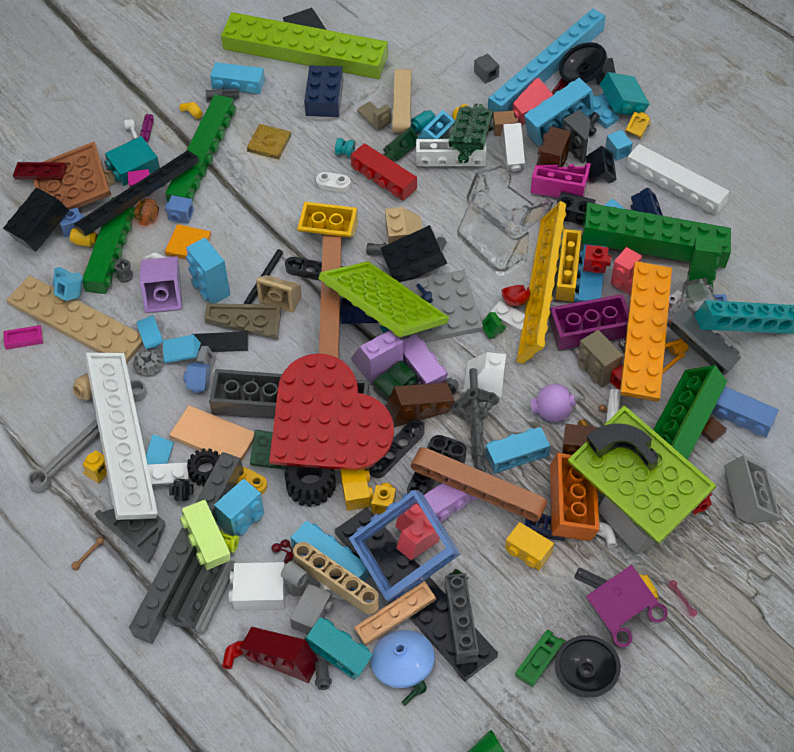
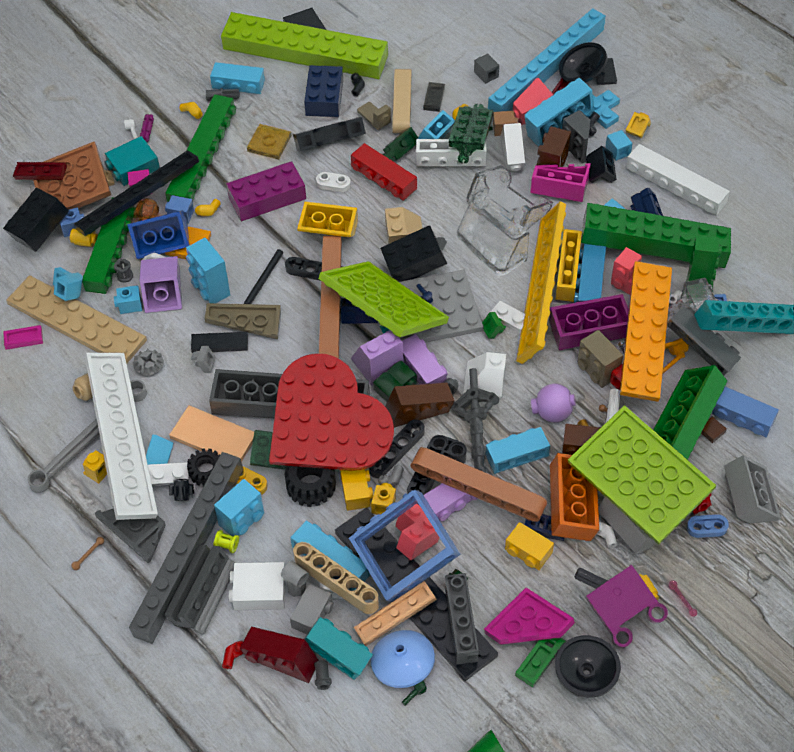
medium azure slope [136,315,164,349] -> none
medium azure slope [163,335,201,363] -> none
yellowish green brick [180,500,230,570] -> none
medium blue brick [183,363,210,393] -> none
tan slope [256,275,302,313] -> none
dark red piece [271,539,294,564] -> none
teal wheel [335,138,356,157] -> none
dark grey pin [366,242,388,257] -> none
teal brick [411,110,436,133] -> none
red hair [501,285,531,307] -> none
black brick [557,191,596,225] -> none
red brick [583,245,611,273] -> none
black arch [587,423,658,471] -> none
teal brick [599,72,650,115] -> none
none -> medium azure brick [114,285,143,314]
none -> blue slope [128,210,190,259]
none -> yellow arm [195,199,221,216]
none -> magenta brick [226,161,306,222]
none -> black arch [293,117,366,151]
none -> black arm [350,73,365,96]
none -> light grey arm [378,465,404,486]
none -> clear smoke tile [423,82,445,112]
none -> dark pink plate [484,587,575,645]
none -> medium blue plate [687,515,729,538]

